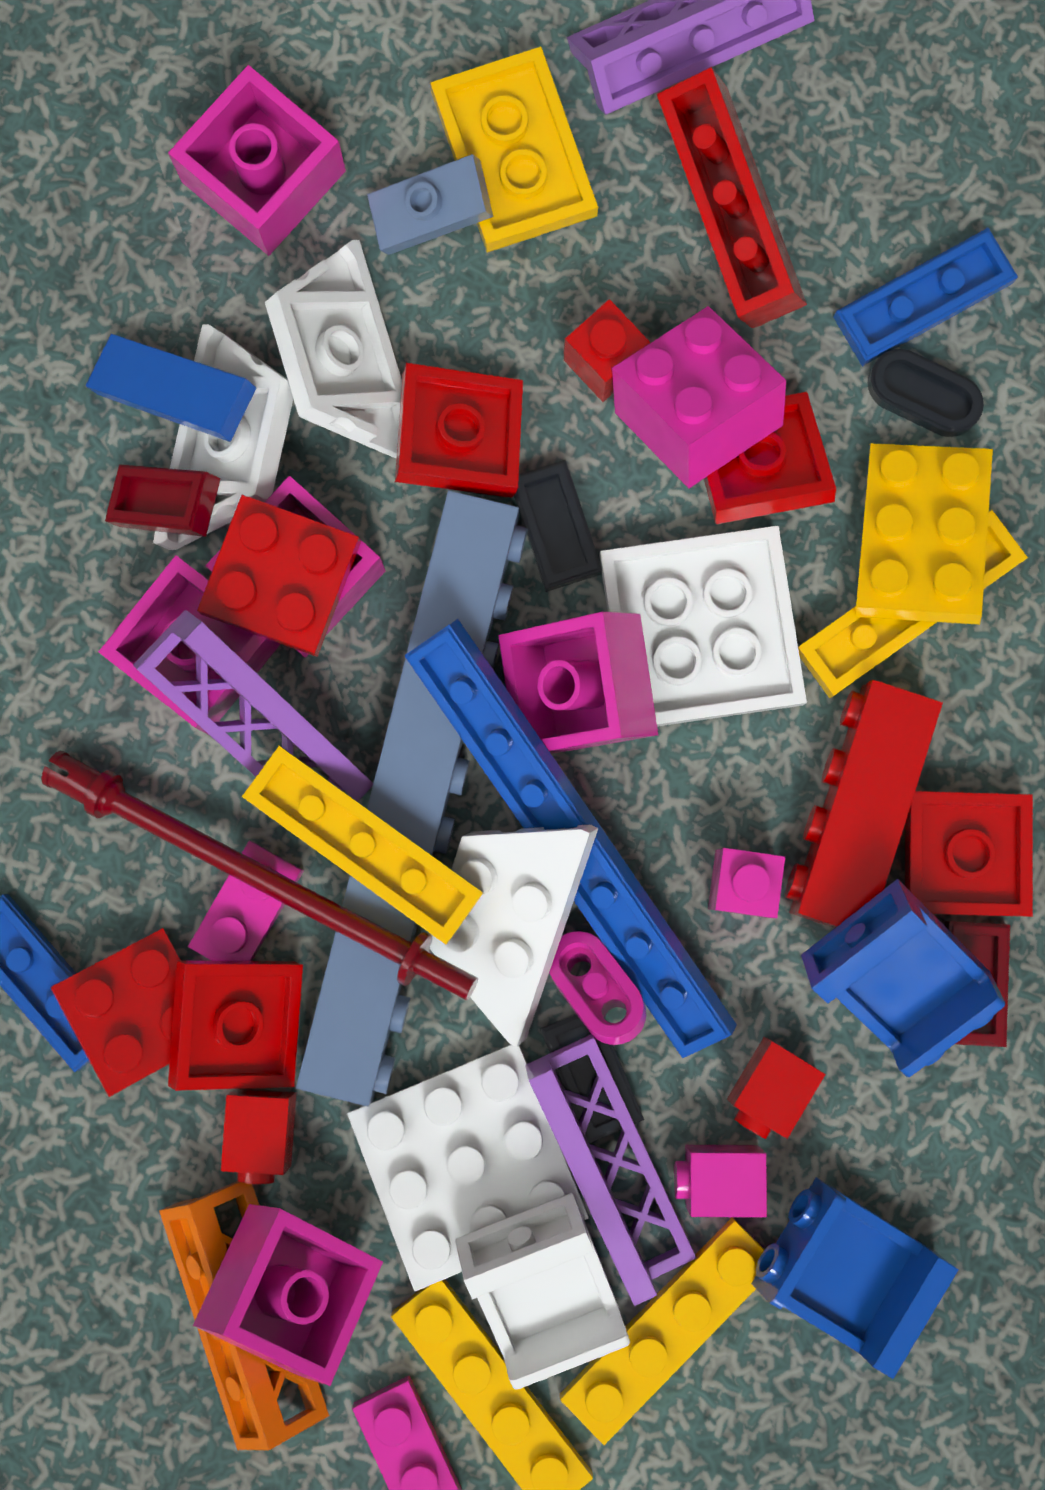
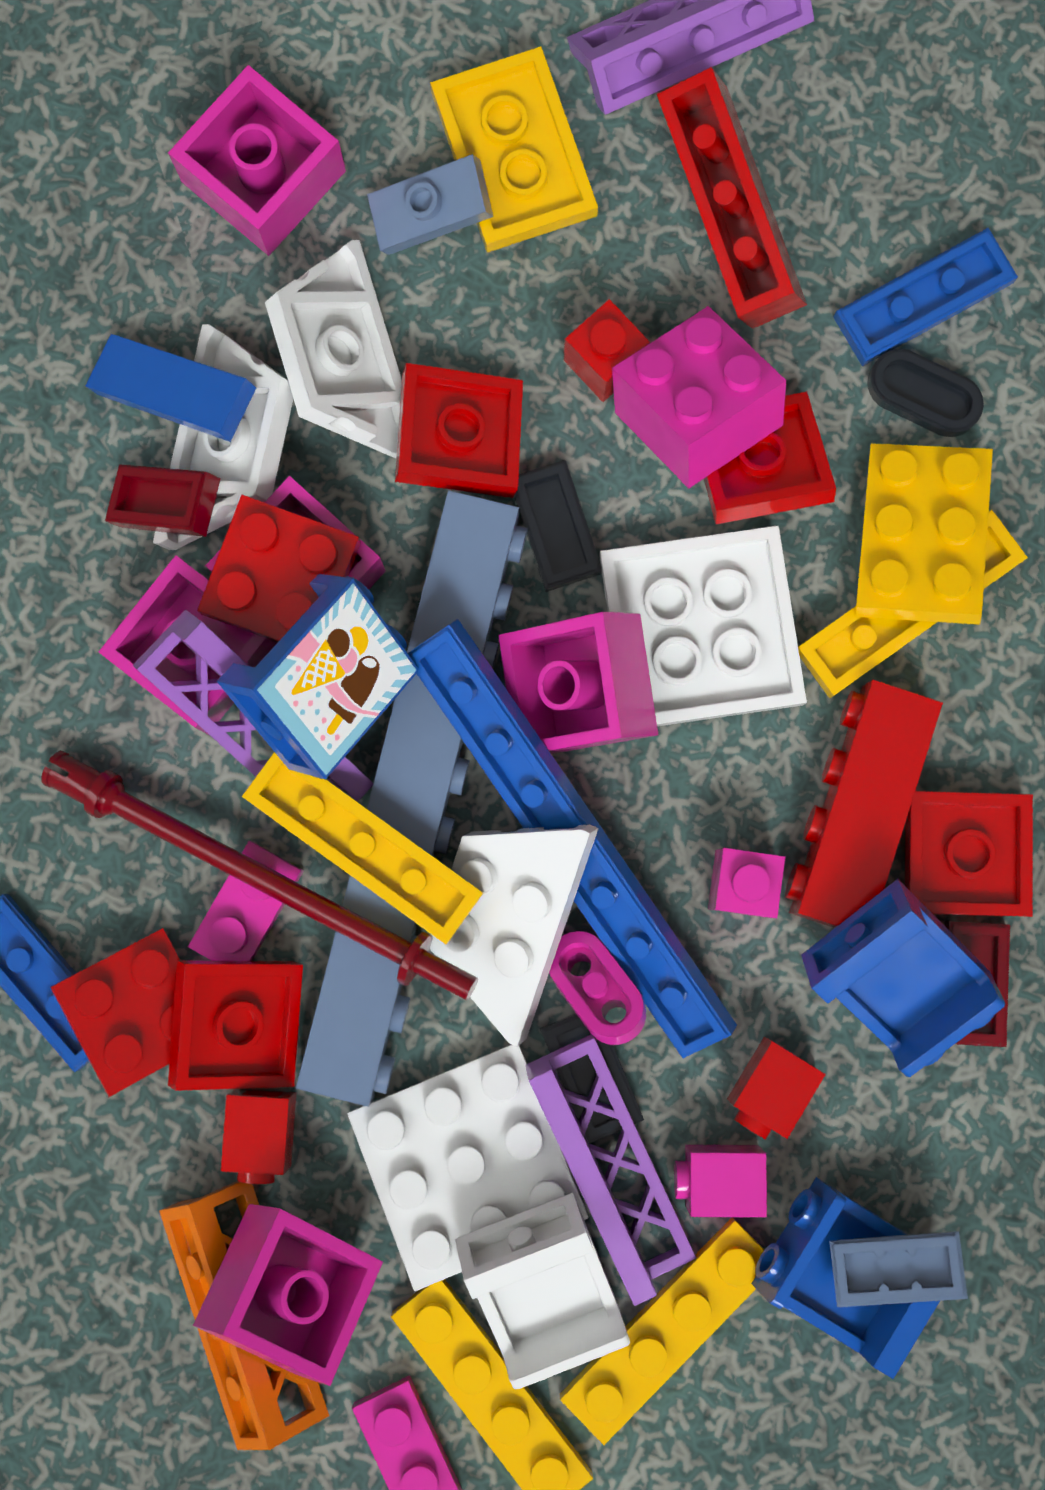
none -> panel [217,574,419,780]
none -> sand blue plate [830,1231,968,1307]

